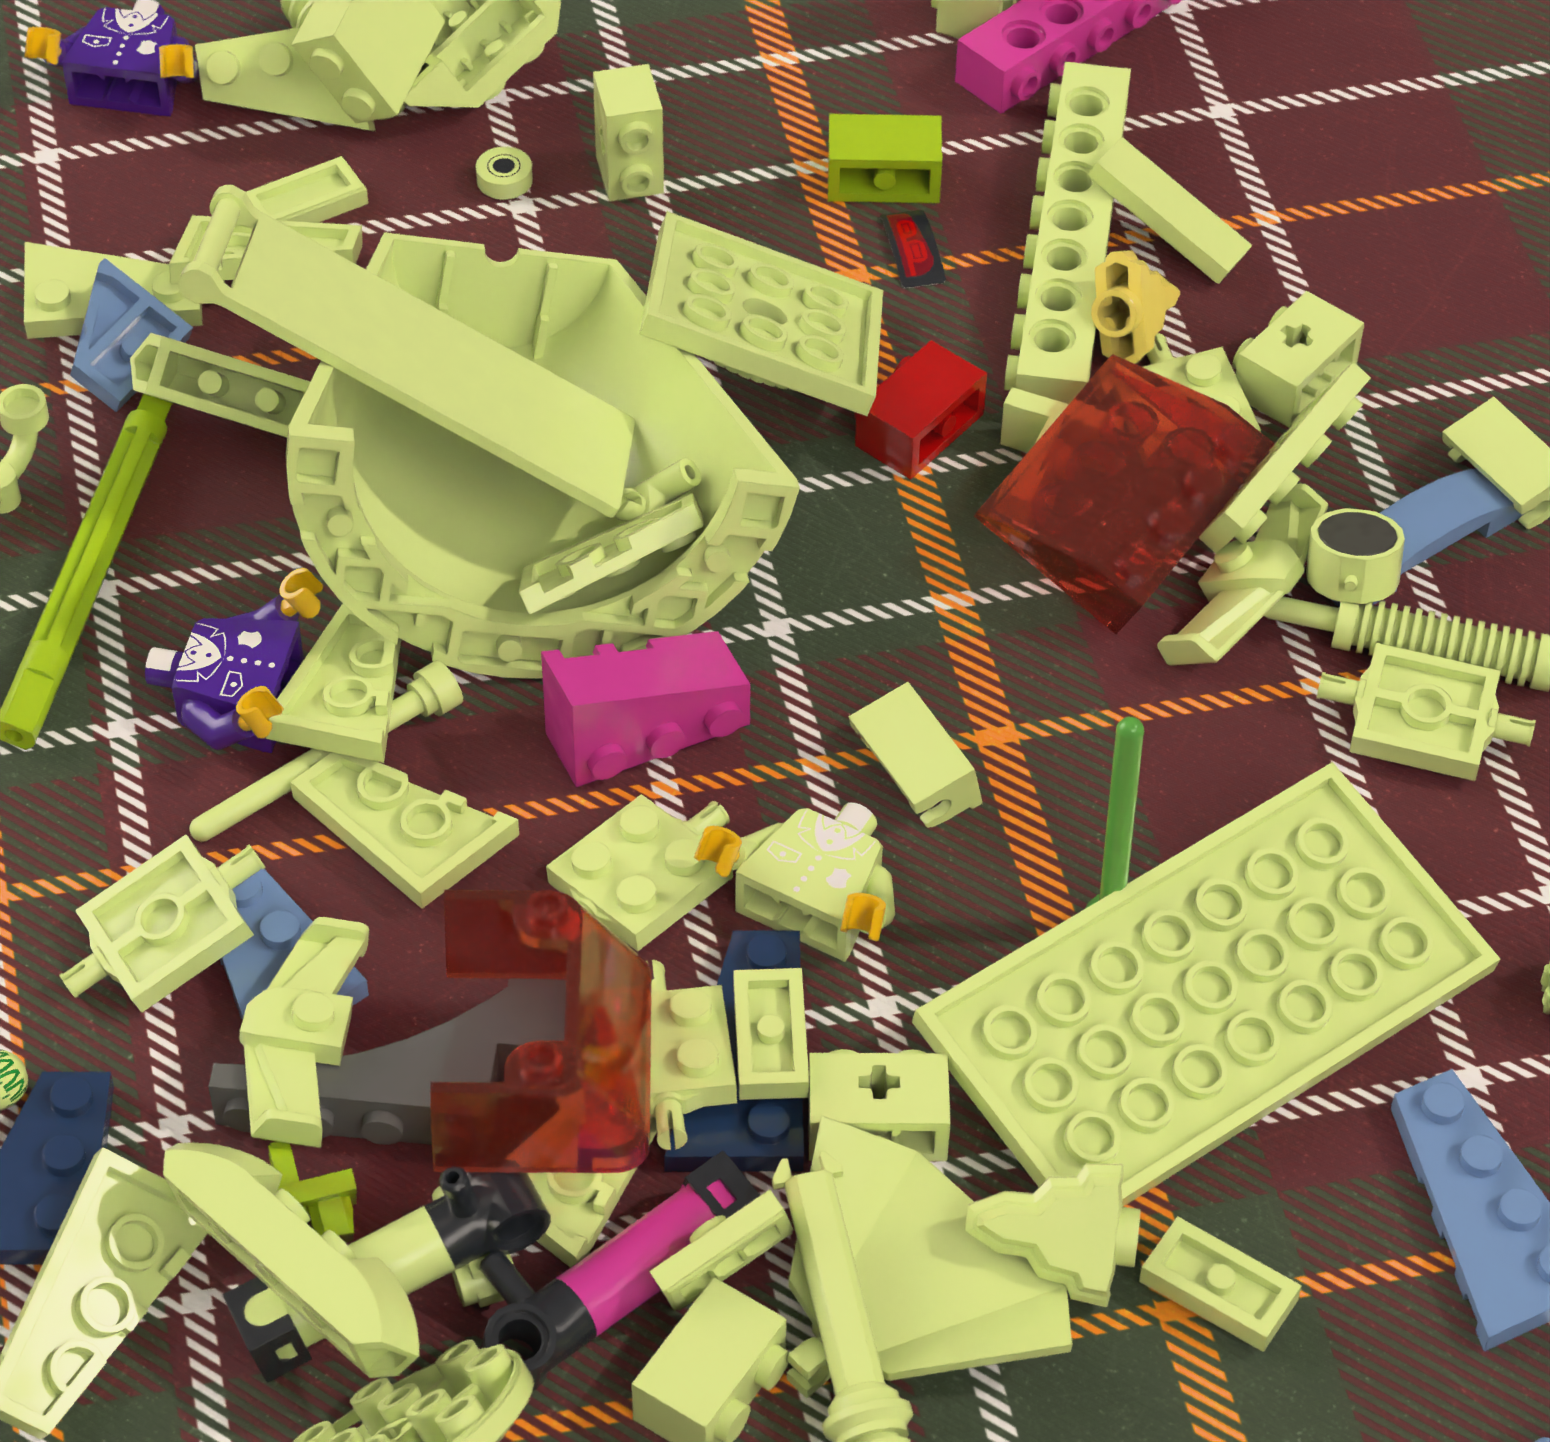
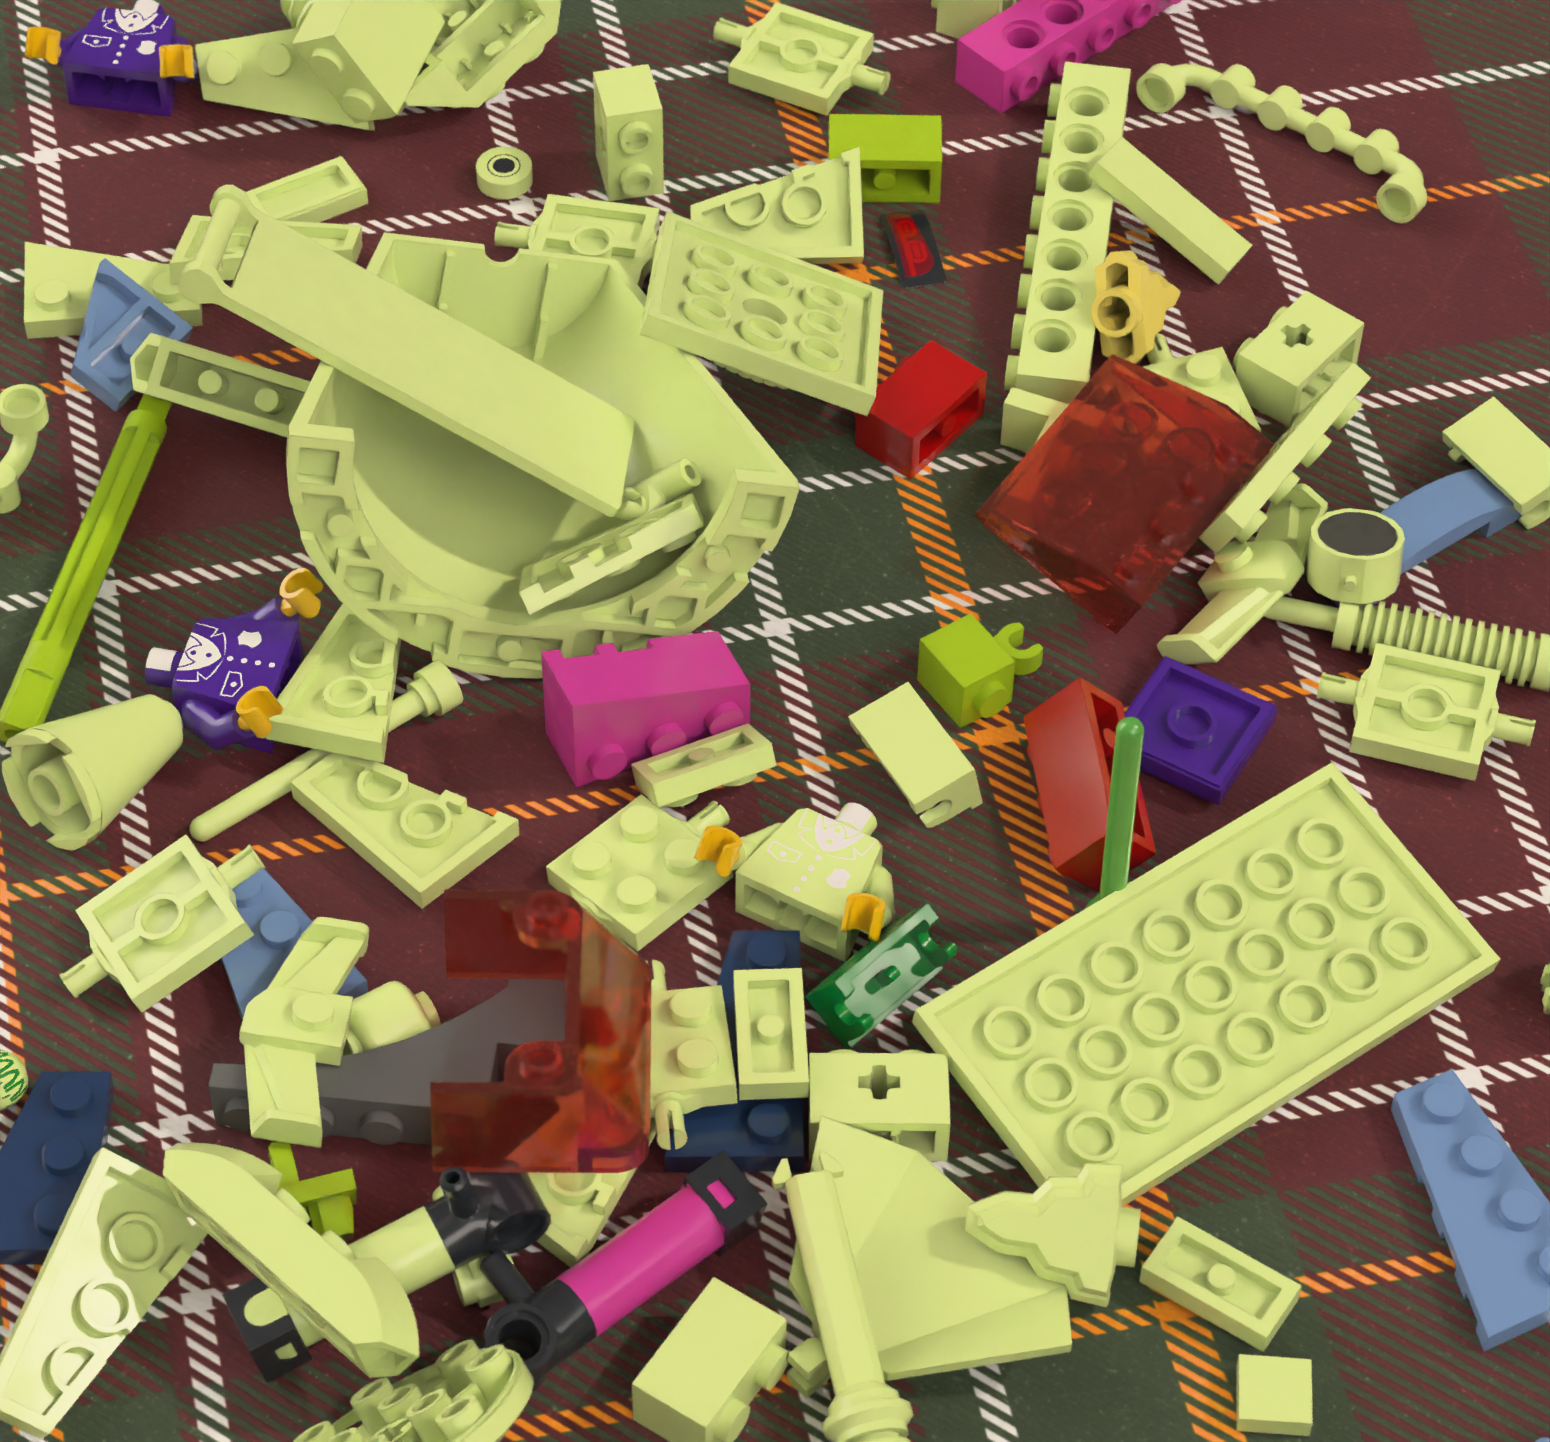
yellowish green plate [649,1190,793,1310] -> none
none -> yellowish green cone [2,694,183,851]
none -> yellowish green head [342,981,441,1056]
none -> yellowish green plate [495,194,660,290]
none -> yellowish green plate [631,723,777,808]
none -> yellowish green wing [690,147,864,264]
none -> yellowish green plate [713,2,890,116]
none -> green hinge [805,903,957,1049]
none -> lime brick [917,613,1043,728]
none -> red brick [1023,677,1157,893]
none -> dark purple plate [1124,656,1278,806]
none -> yellowish green bar [1136,63,1427,223]
none -> yellowish green tile [1236,1354,1313,1436]

